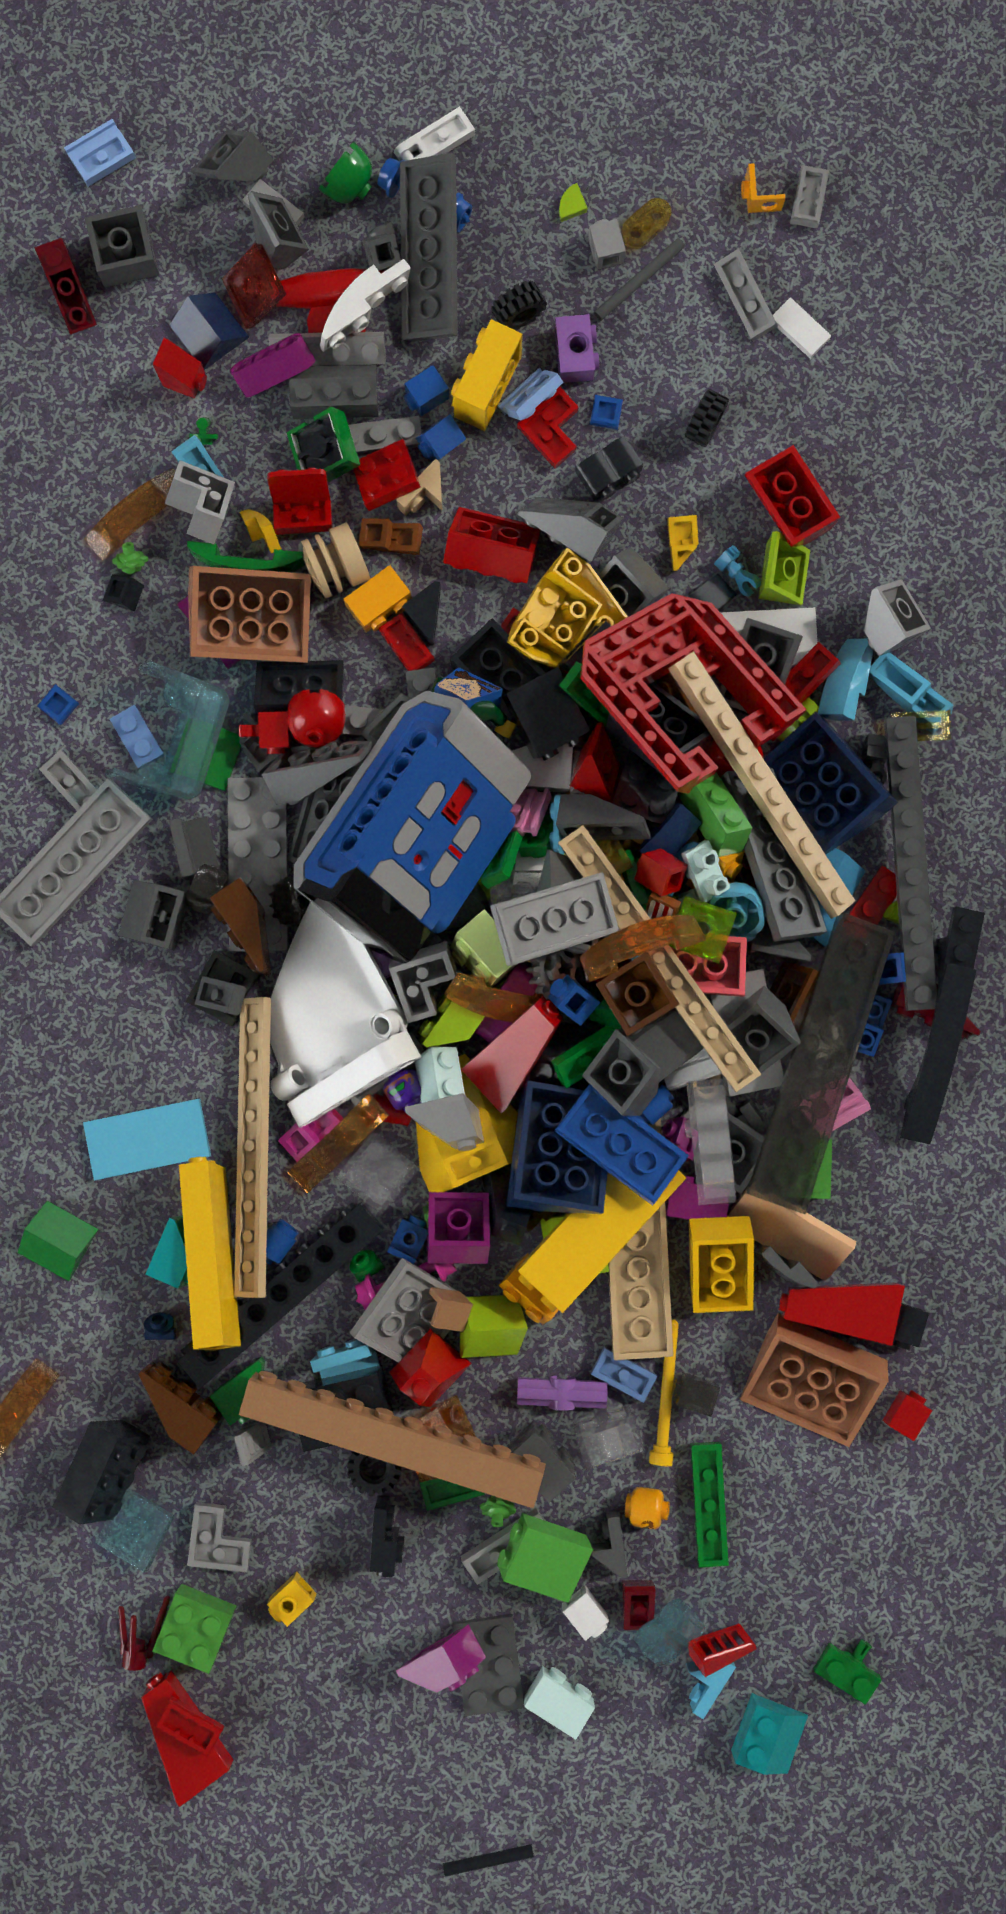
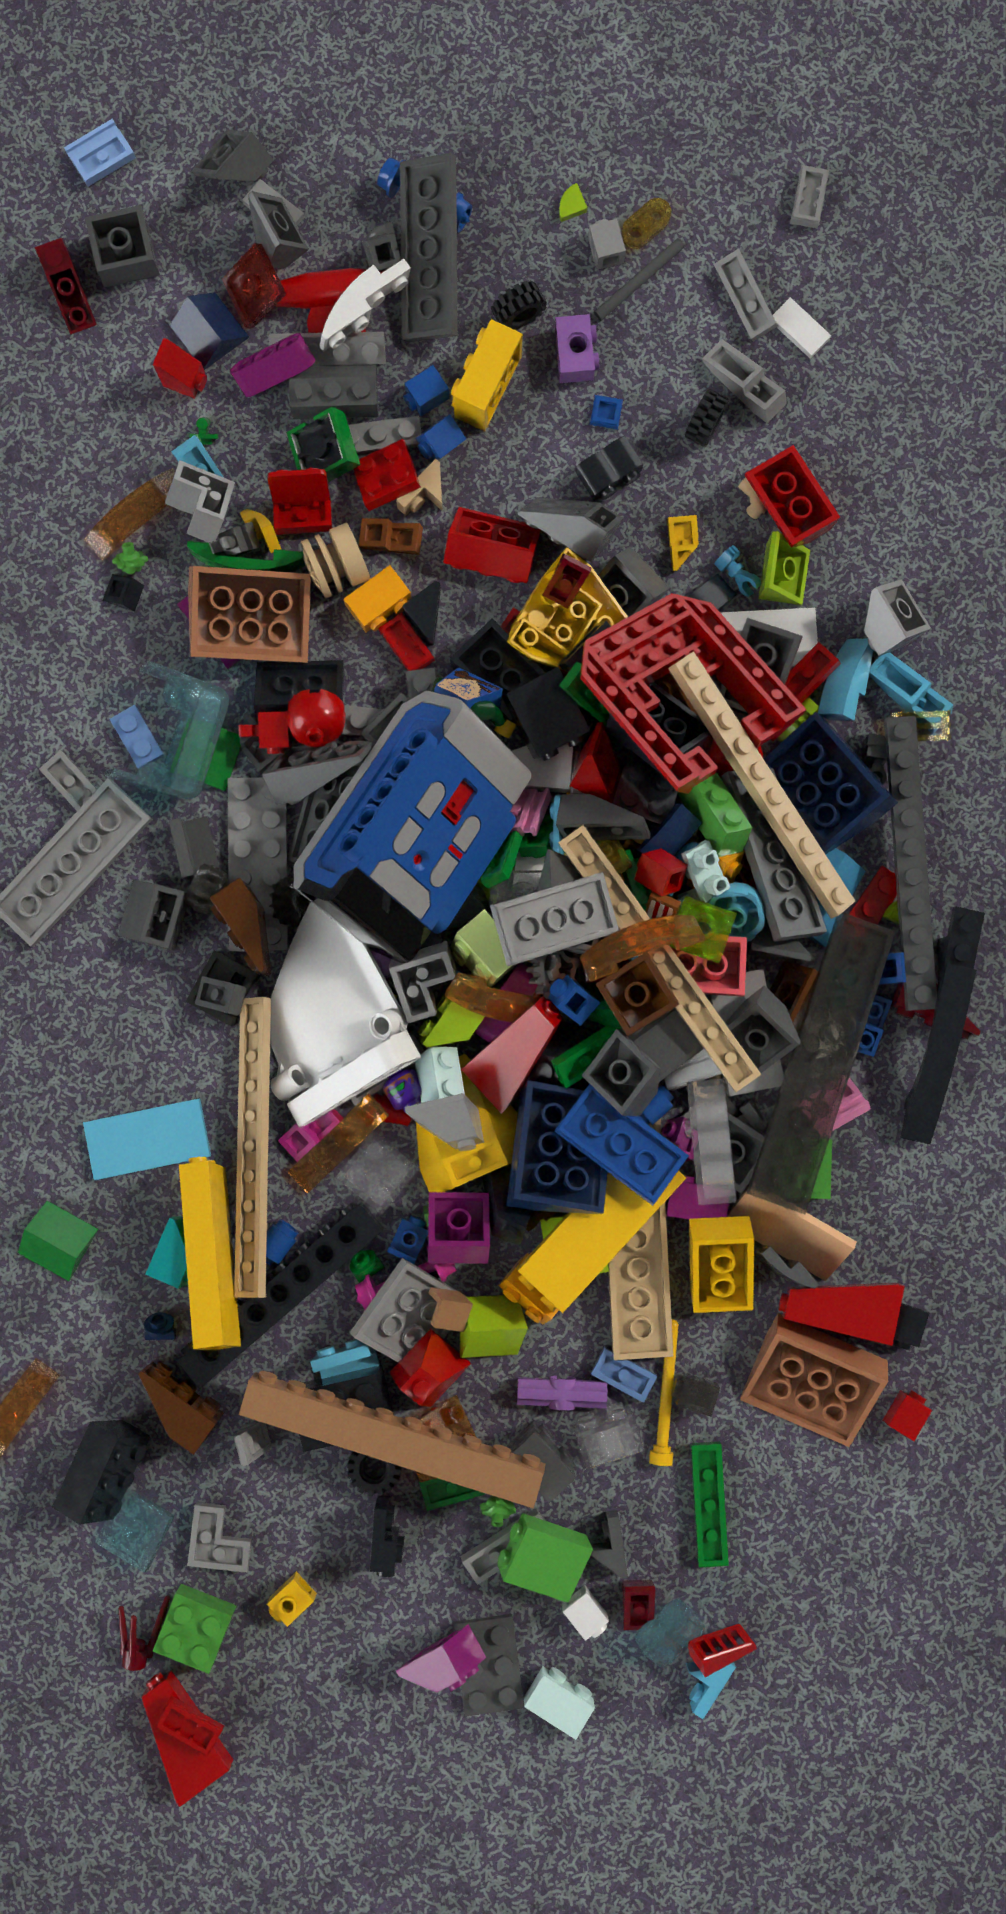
blue tile [37,684,79,725] -> none
green slope [209,1356,265,1426] -> none
green cylinder [318,141,372,204] -> none
white plate [394,106,475,161] -> none
black bar [443,1844,534,1877] -> none
light blue plate [497,368,563,420] -> none
red plate [517,386,579,469] -> none
light orange head [625,1487,670,1529] -> none
teal slope [731,1693,808,1775] -> none
light orange bracket [741,163,785,213] -> none
green plate [813,1639,882,1705] -> none
none -> dark grey piece [209,522,261,557]
none -> dark red slope [542,553,592,609]
none -> light grey slope [702,339,787,423]
none -> tan arm [738,477,766,519]

